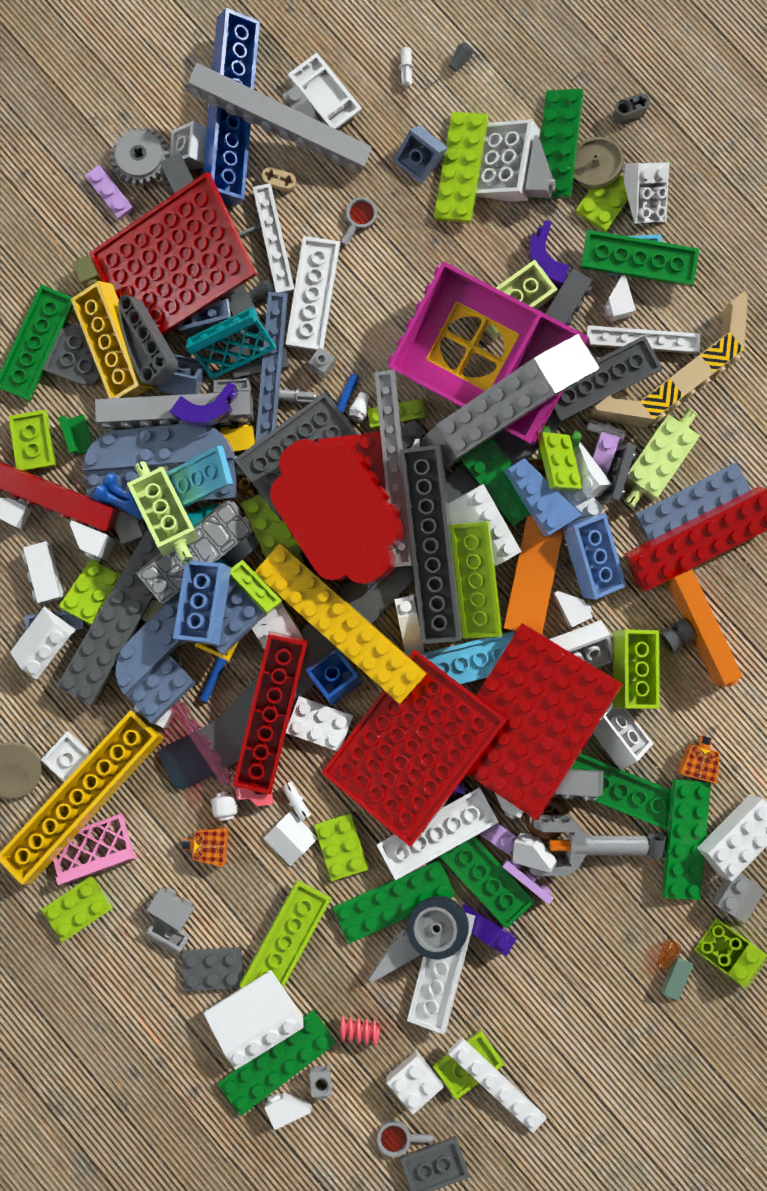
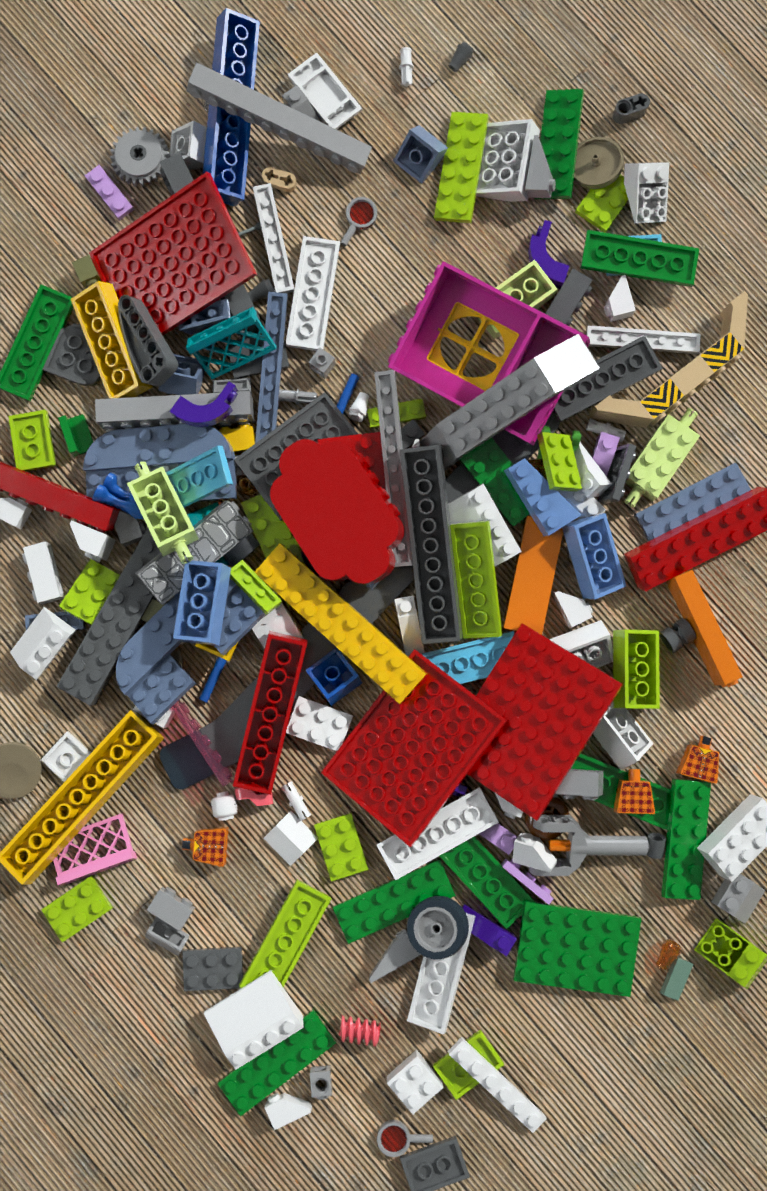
none -> green plate [513,900,642,997]
none -> orange torso [614,769,655,814]

